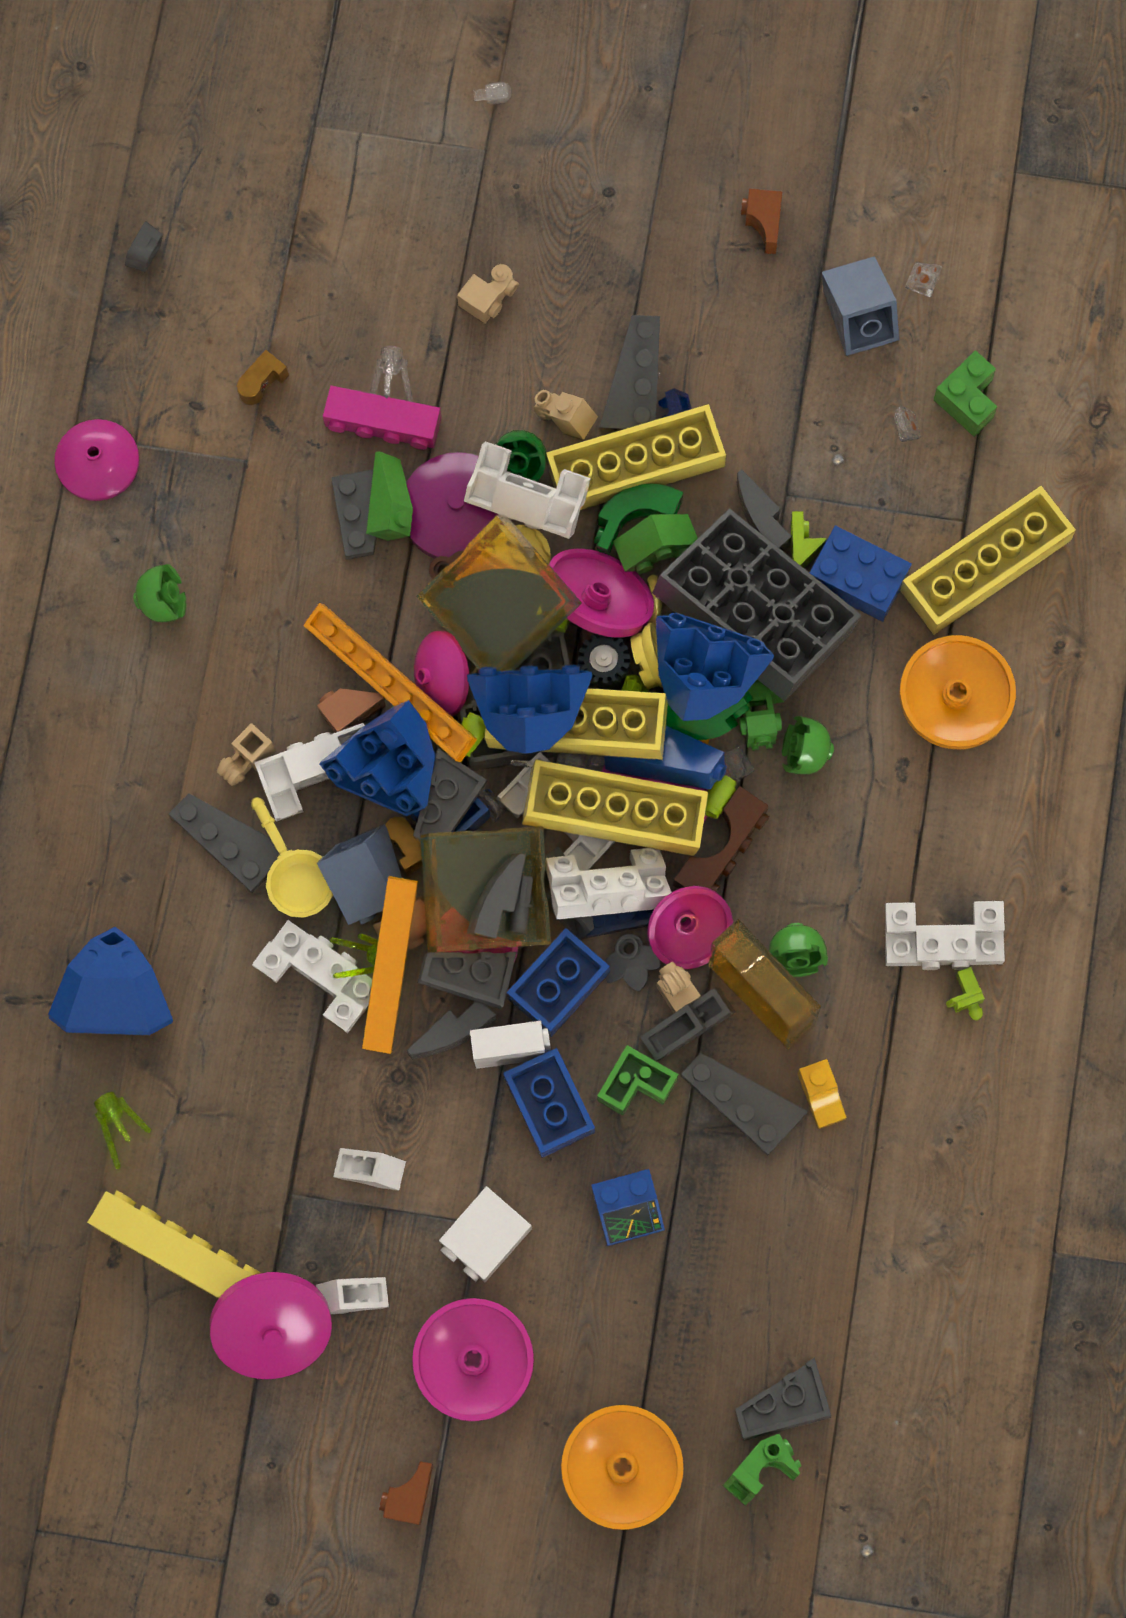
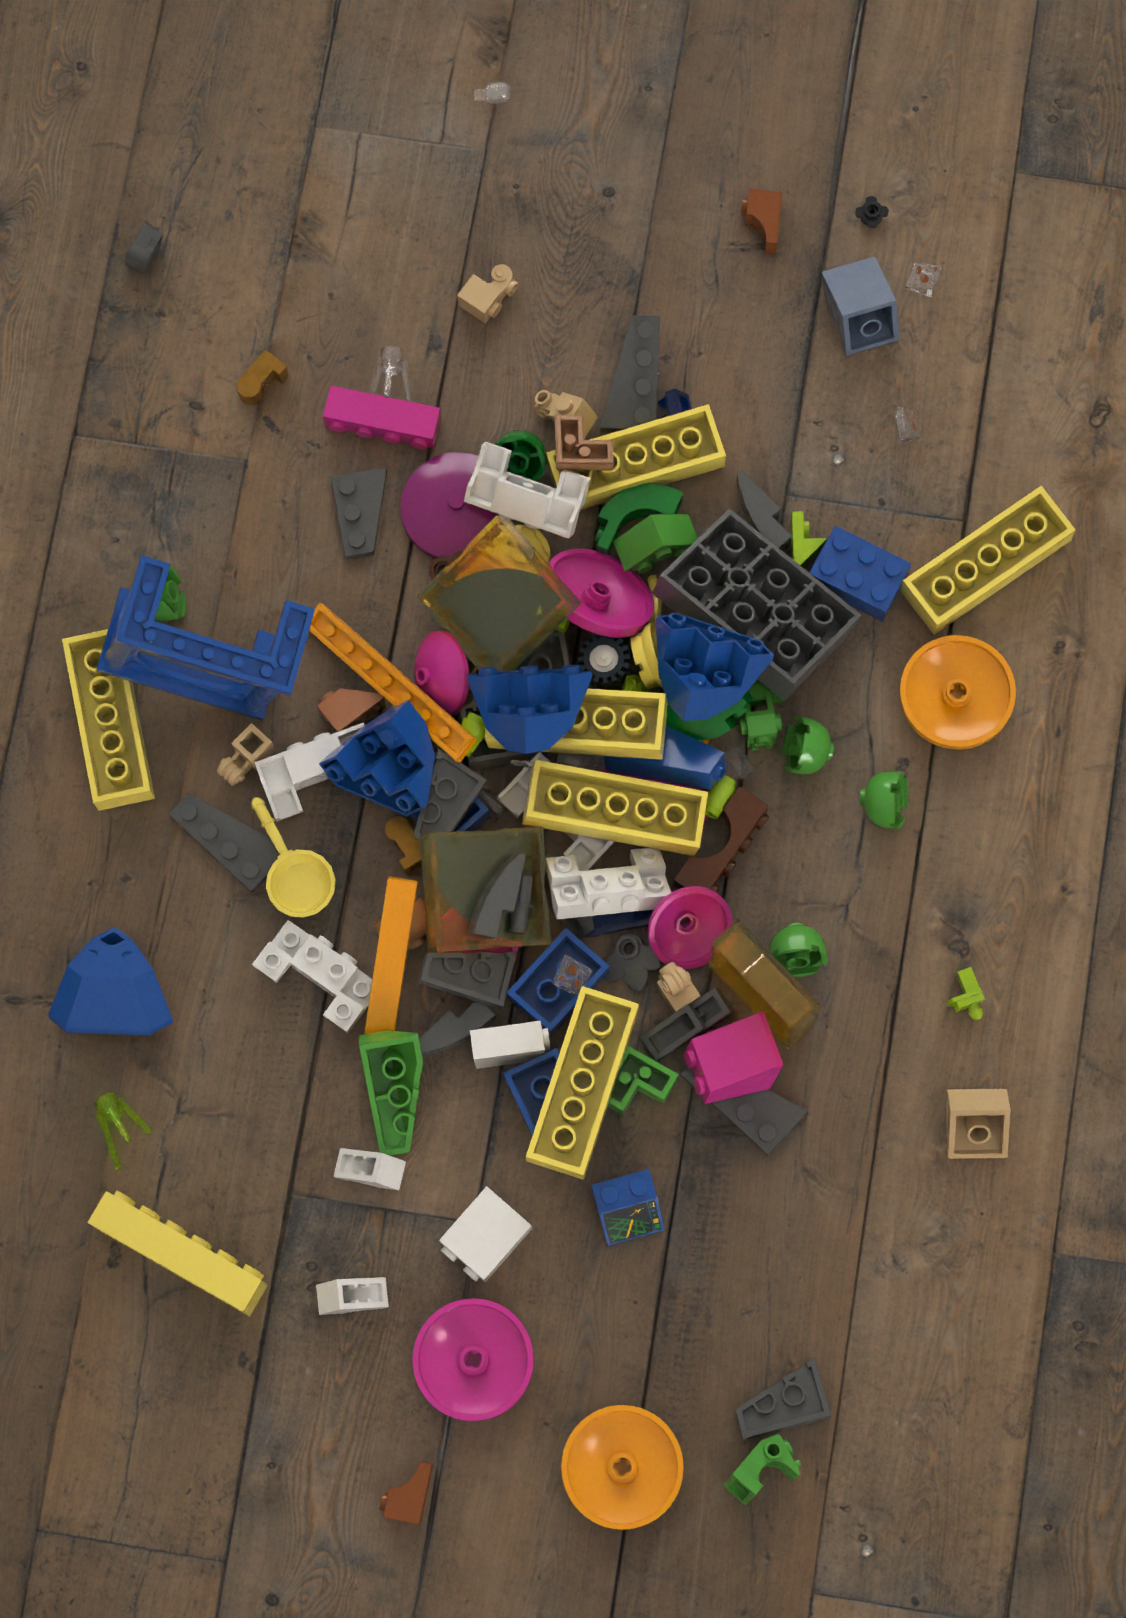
dark pink dish [55,419,139,501] -> none
dark pink dish [210,1272,332,1379] -> none
sand blue slope [317,824,402,925] -> none
clear neon green plant [330,933,378,979] -> none
bright green slope [366,451,413,541] -> none
yellow arch [797,1059,847,1129] -> none
white bracket [885,901,1005,970] -> none
bright green brick [934,350,997,437] -> none
none -> light yellow brick [62,629,155,811]
none -> blue arch [96,555,315,721]
none -> bright green wedge [359,1030,423,1156]
none -> light yellow brick [526,986,639,1180]
none -> clear slope [553,955,593,996]
none -> medium nougat brick [554,415,614,470]
none -> dark pink slope [684,1012,784,1104]
none -> black plate [855,196,889,228]
none -> bright green cylinder [859,771,909,830]
none -> tan slope [946,1089,1011,1159]

